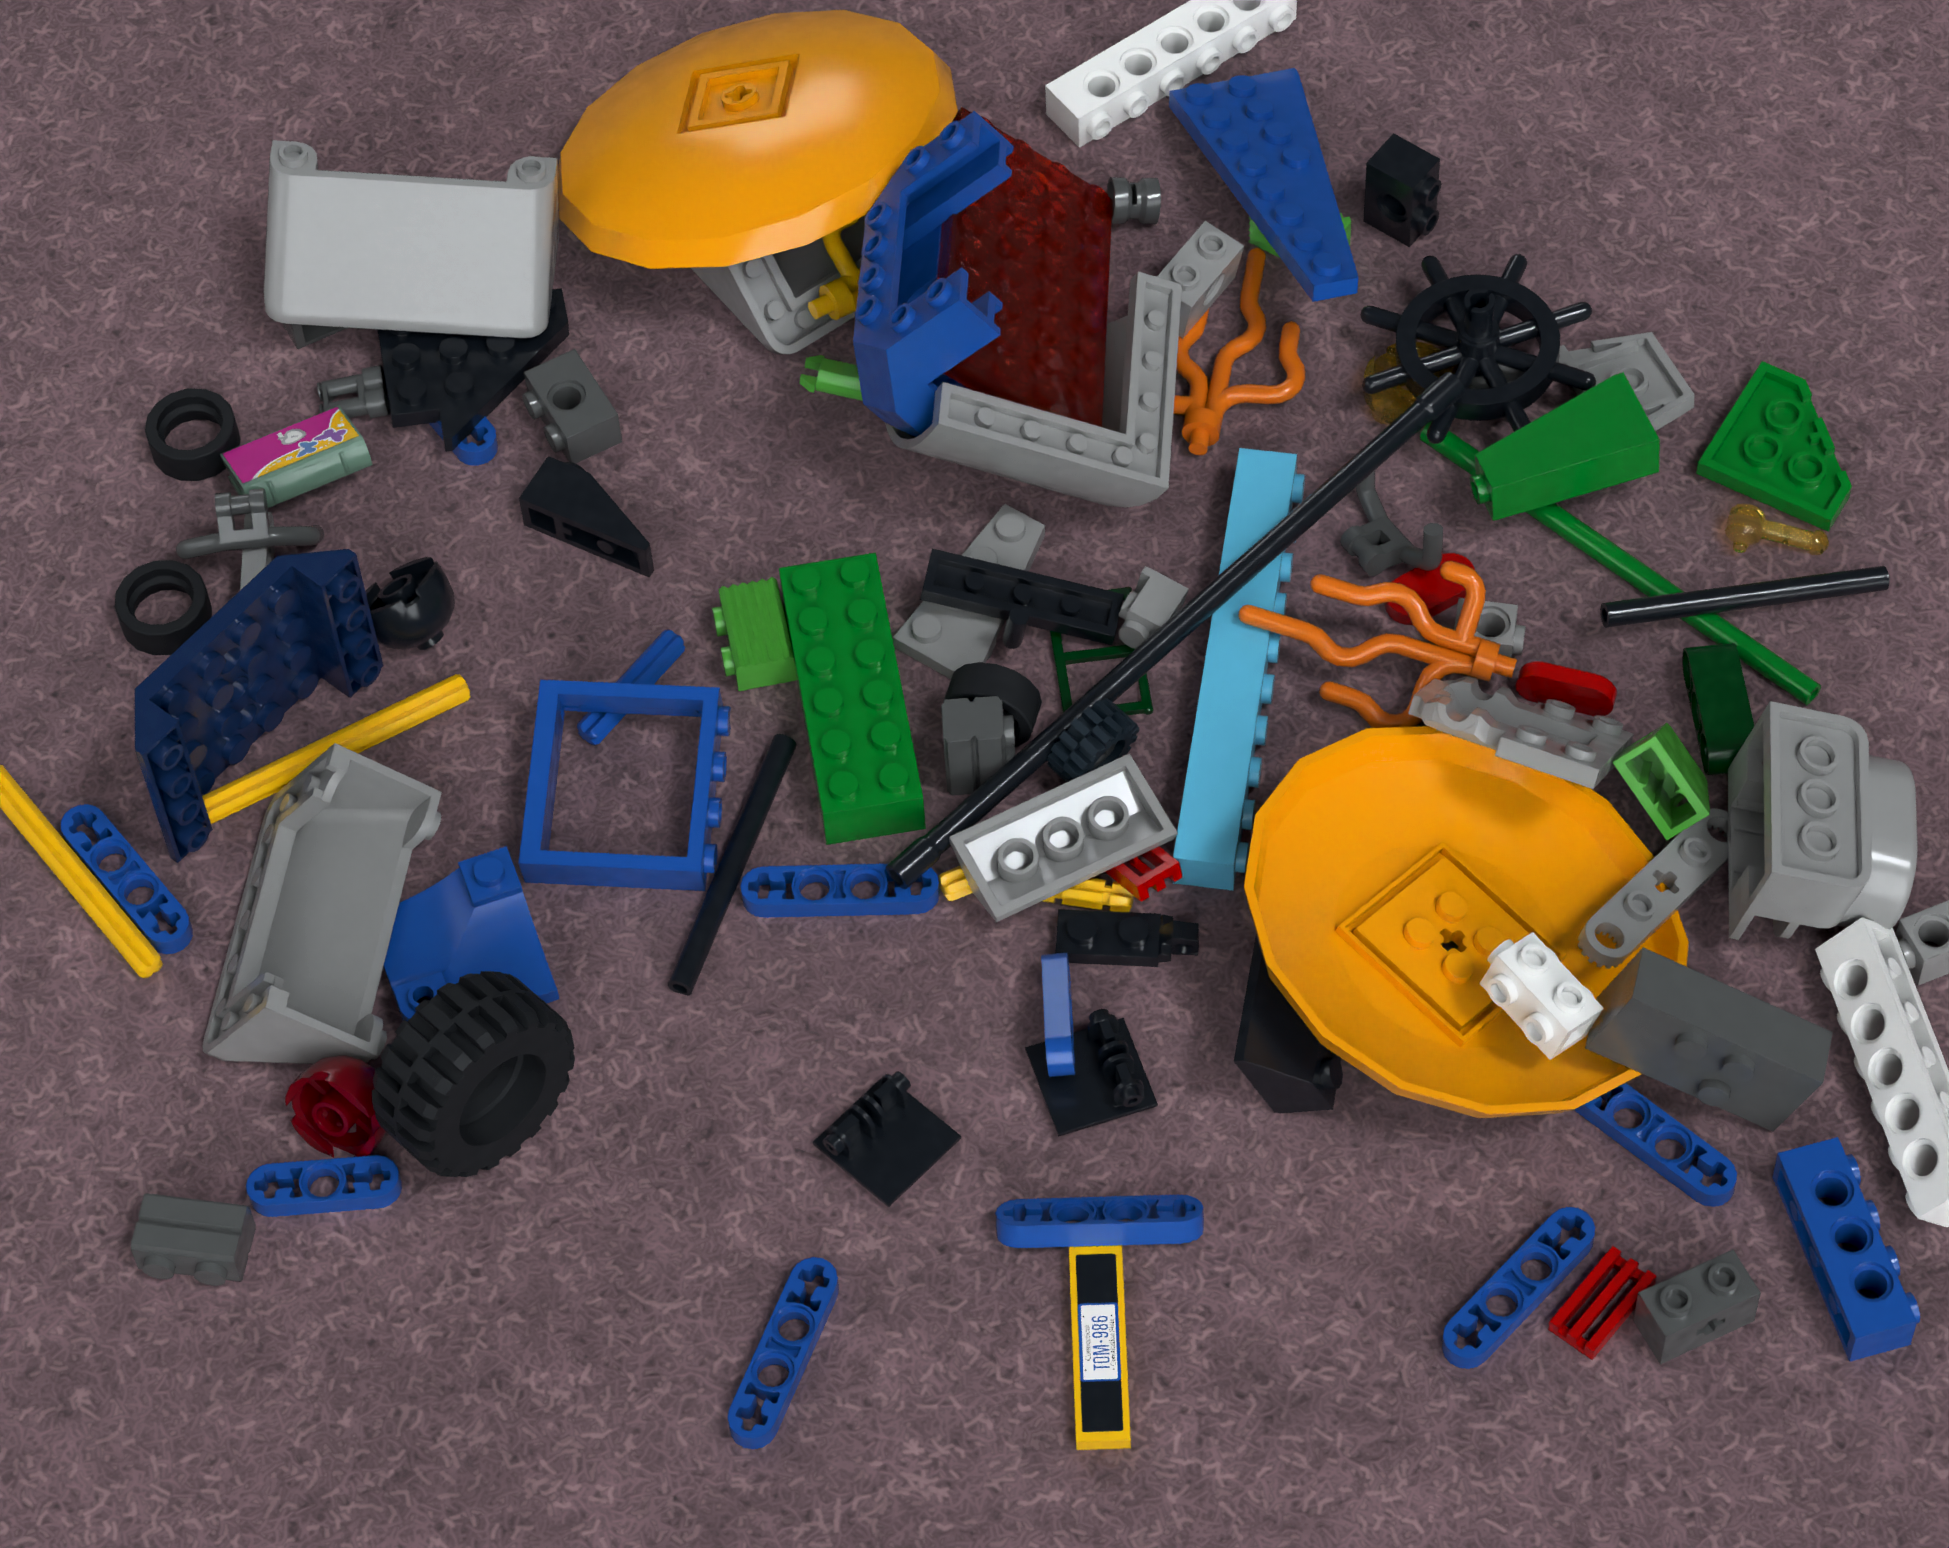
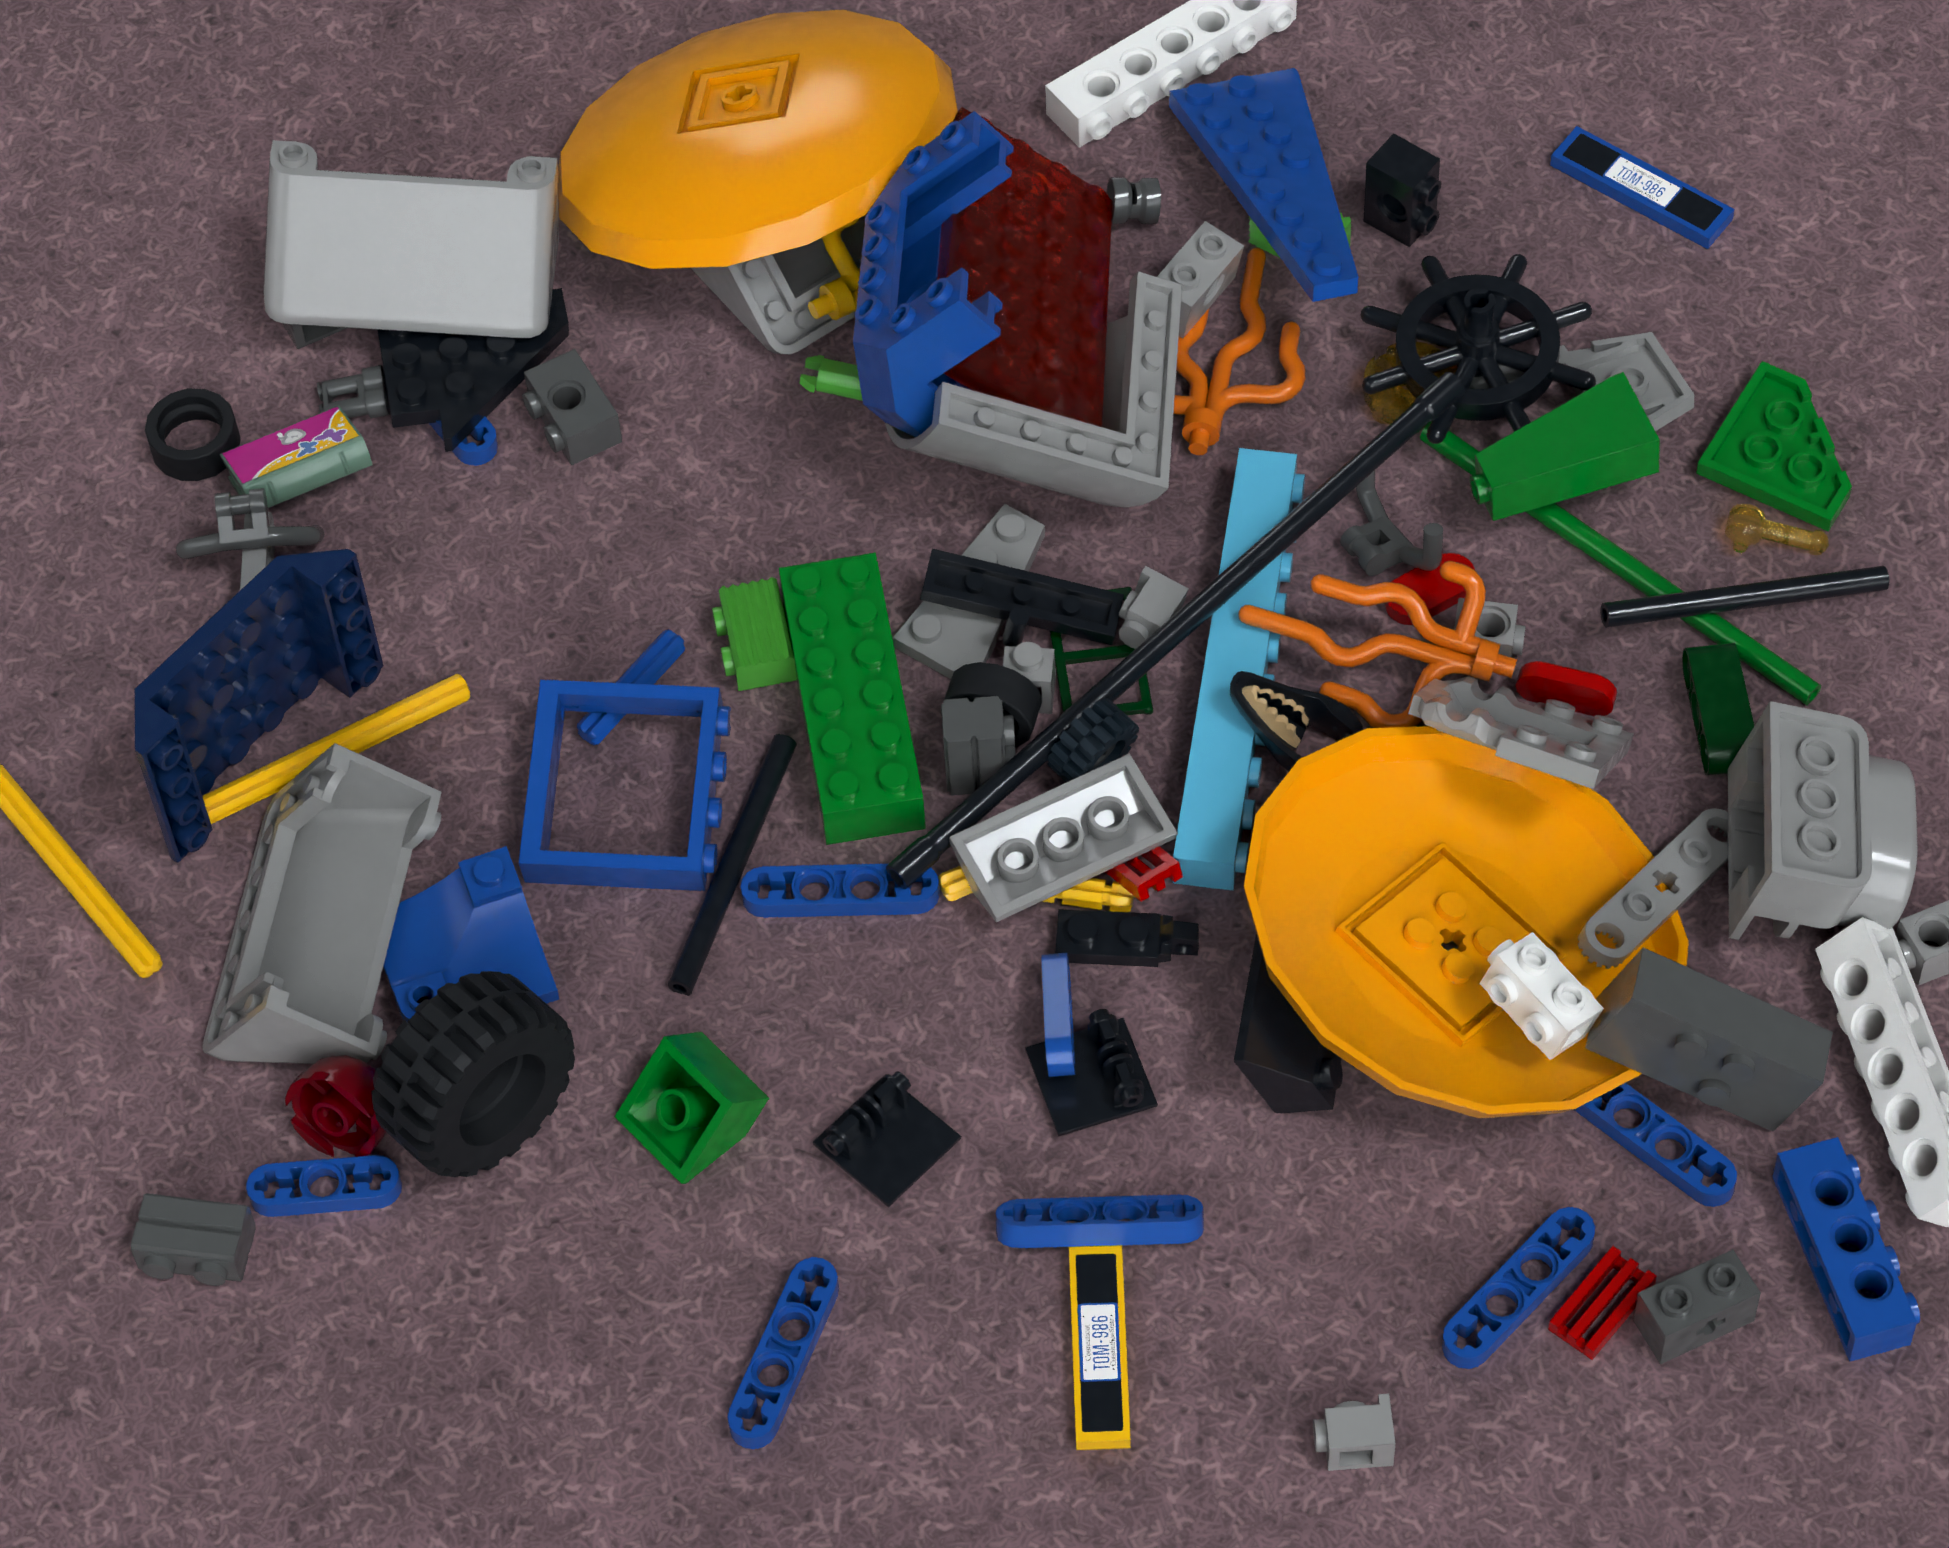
blue beam [61,804,193,954] -> none
black tyre [114,560,212,656] -> none
black cylinder [365,557,455,650] -> none
black slope [519,456,654,578] -> none
bright green torso [1612,723,1710,841] -> none
none -> green slope [614,1032,769,1184]
none -> light grey brick [1003,642,1057,714]
none -> black animal [1230,671,1363,771]
none -> light grey brick [1313,1393,1396,1471]
none -> tile [1550,126,1735,249]

